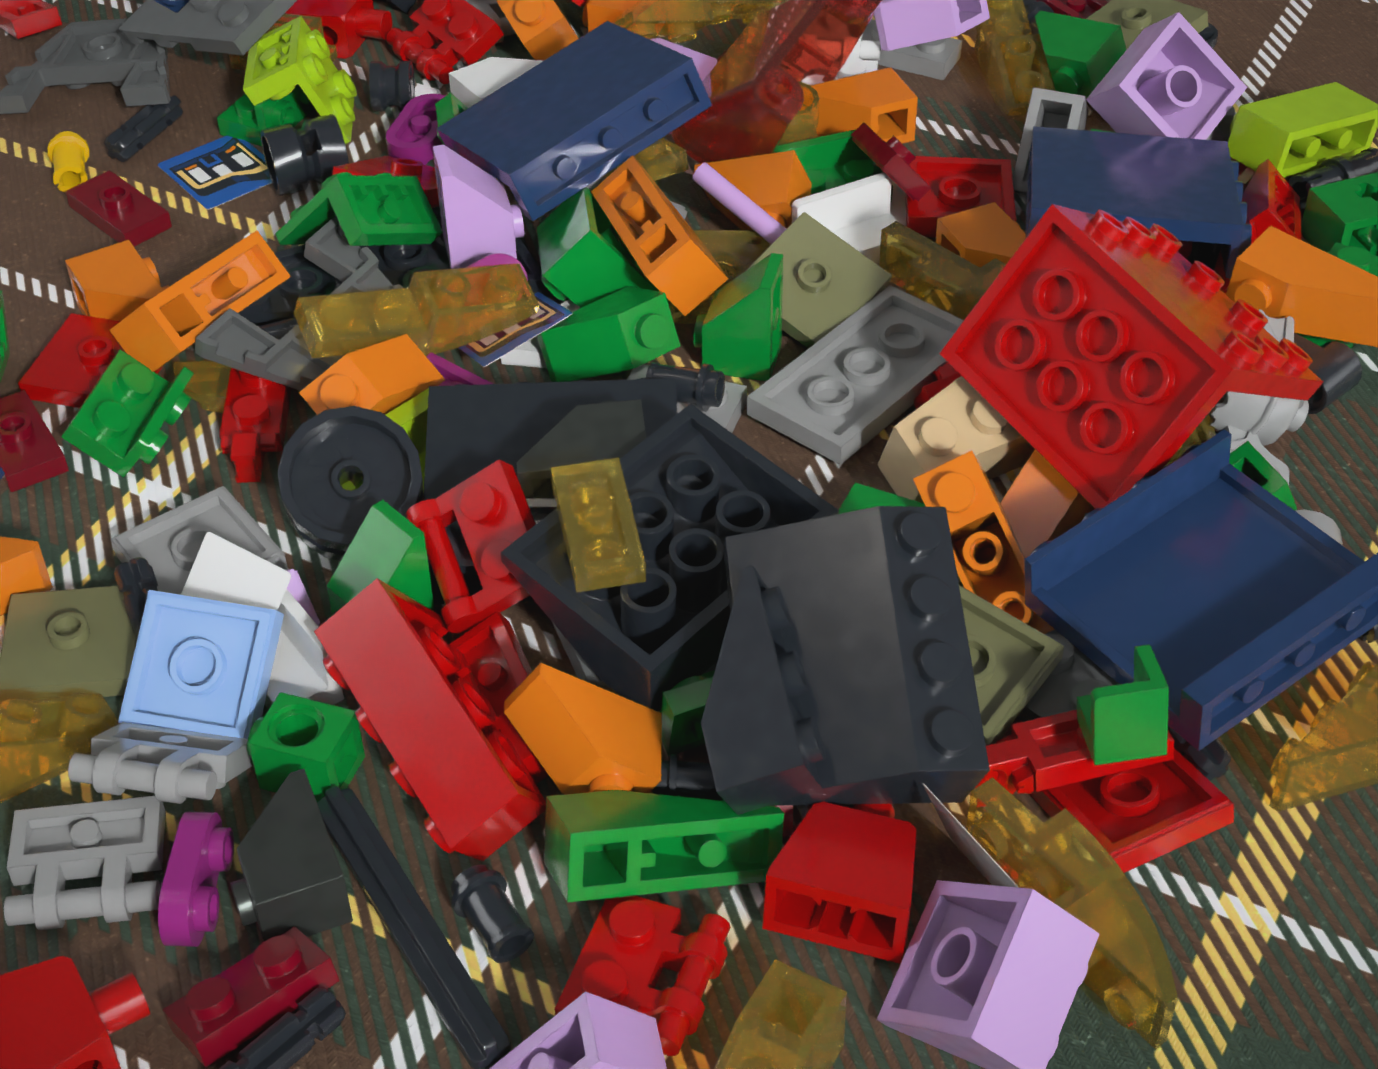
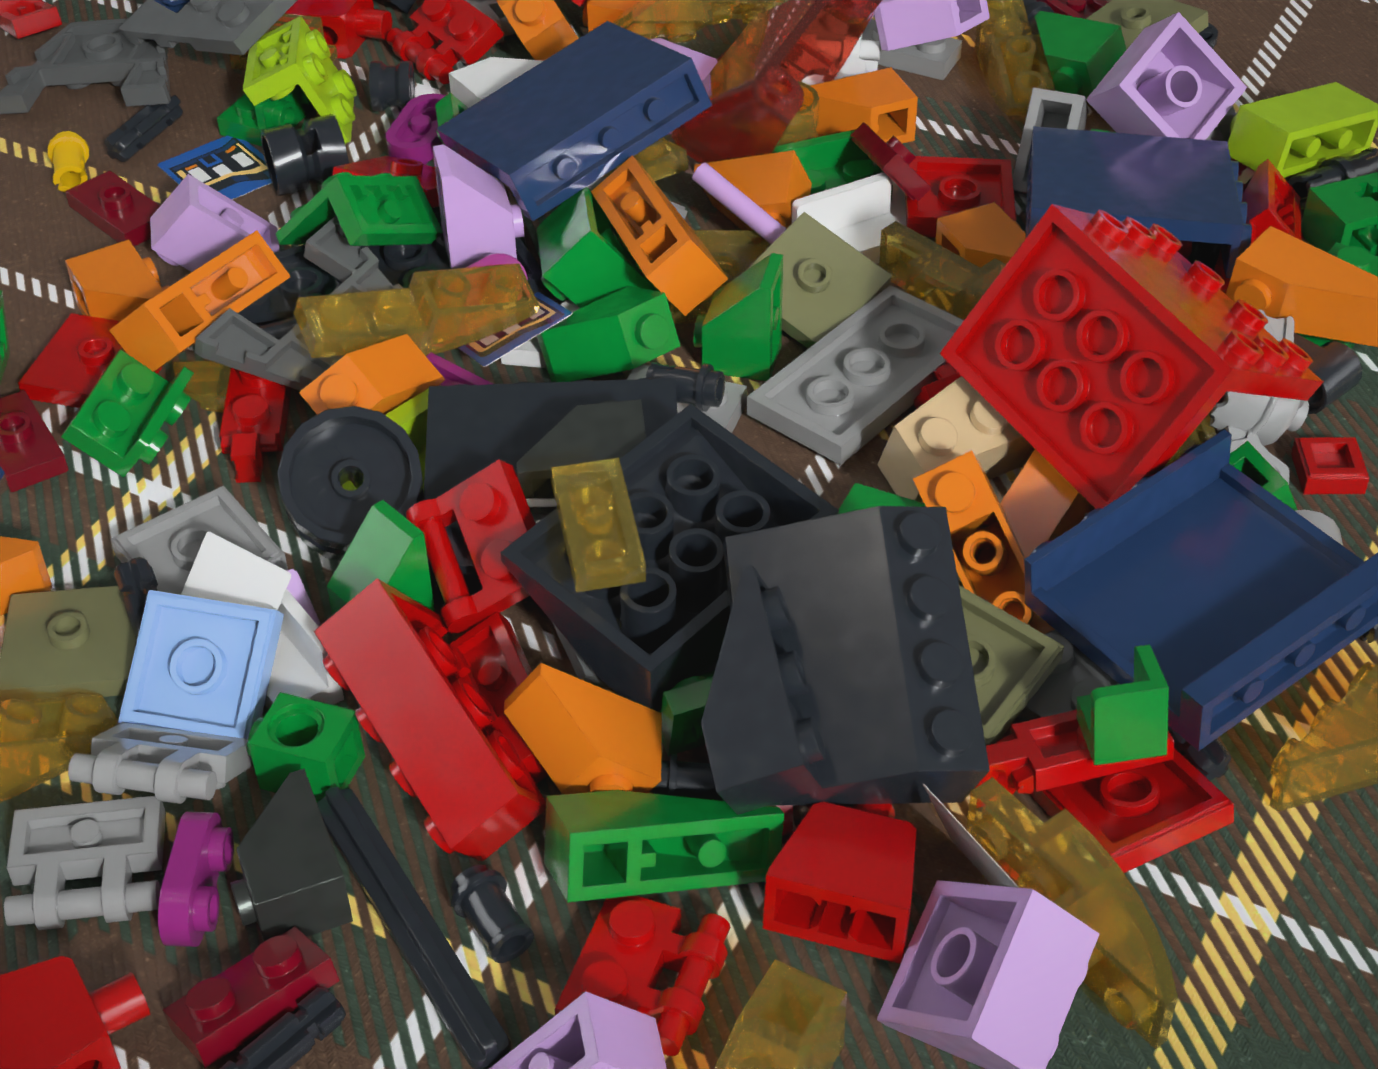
none -> lavender slope [150,174,280,272]
none -> red tile [1291,437,1369,495]

